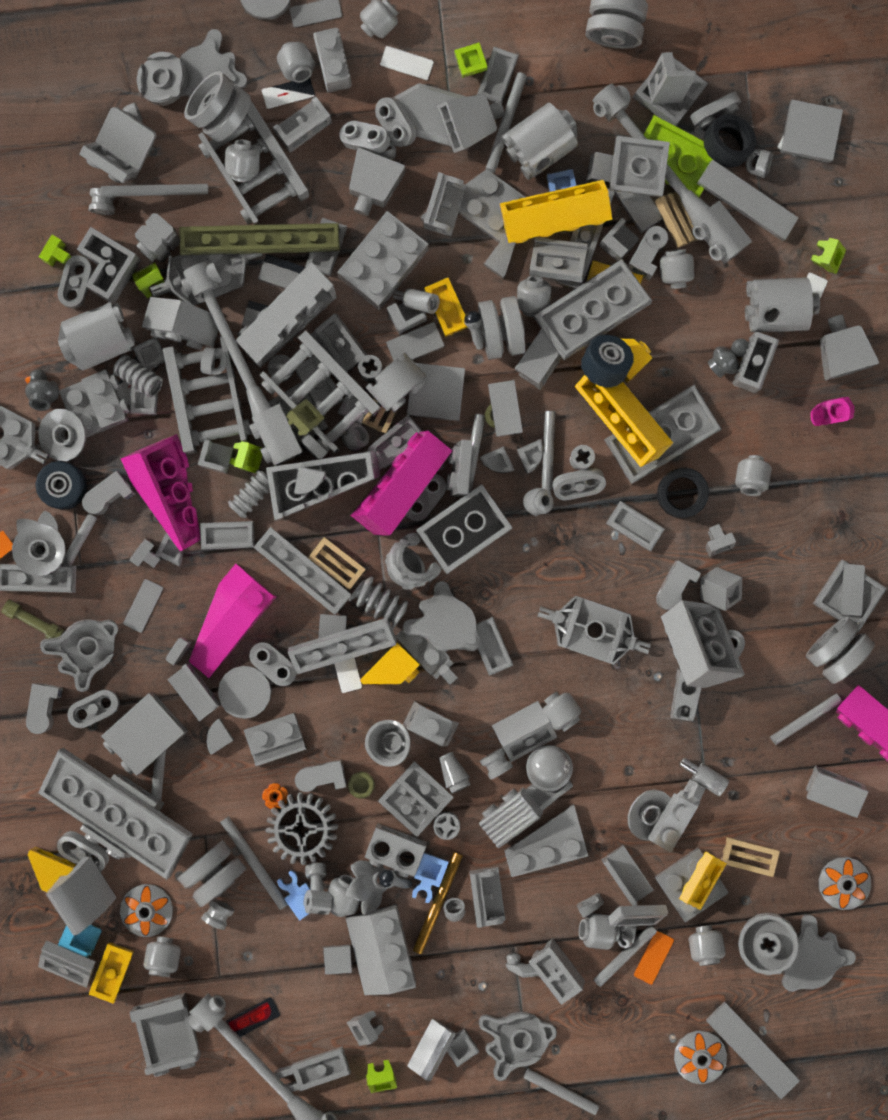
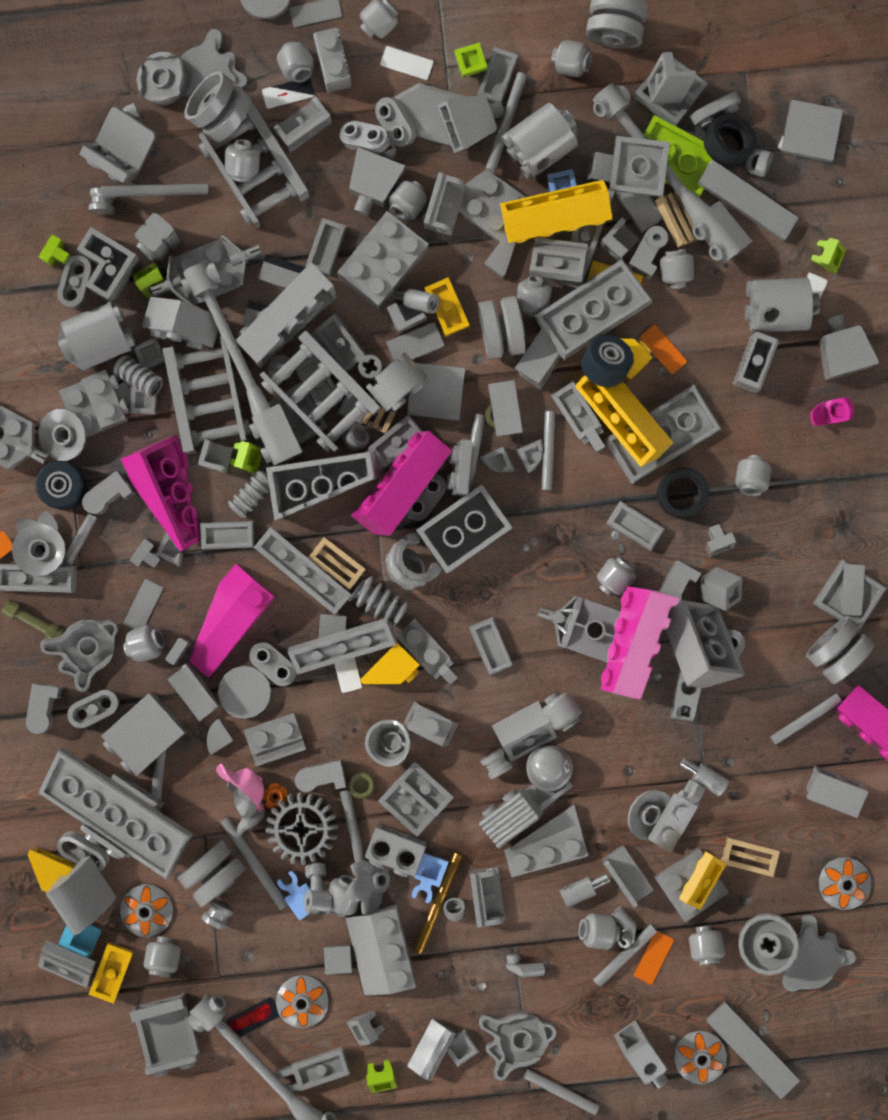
dark grey animal [25,369,59,411] -> none
olive tile [179,223,340,255] -> none
light grey tile [200,347,227,375] -> none
olive tile [287,399,324,436] -> none
light grey tile [294,467,327,494] -> none
light grey tile [298,434,328,459] -> none
piece [379,869,412,889] -> none
light grey tile [403,581,480,652] -> none
light grey wheel [434,811,460,840] -> none
light grey cone [438,752,471,794] -> none
light grey piece [464,311,484,349] -> none
light grey piece [523,488,554,516] -> none
light grey hinge [529,938,585,1005] -> none
light grey plate [552,468,606,500] -> none
light grey bush [569,445,595,470] -> none
light grey tile [576,893,604,918] -> none
light grey tile [608,905,668,927] -> none
dark grey animal [707,339,749,378] -> none
none -> light grey head [123,625,165,663]
none -> hair [216,764,266,837]
none -> light grey dish [276,975,329,1028]
none -> light grey bar [340,789,365,862]
none -> light grey head [388,181,427,221]
none -> light grey head [551,40,592,78]
none -> light grey hinge [551,381,606,453]
none -> light grey piece [559,874,610,908]
none -> light grey head [597,556,637,596]
none -> wedge [601,586,679,700]
none -> light grey torso [614,1020,668,1089]
none -> orange sticker [640,324,687,374]

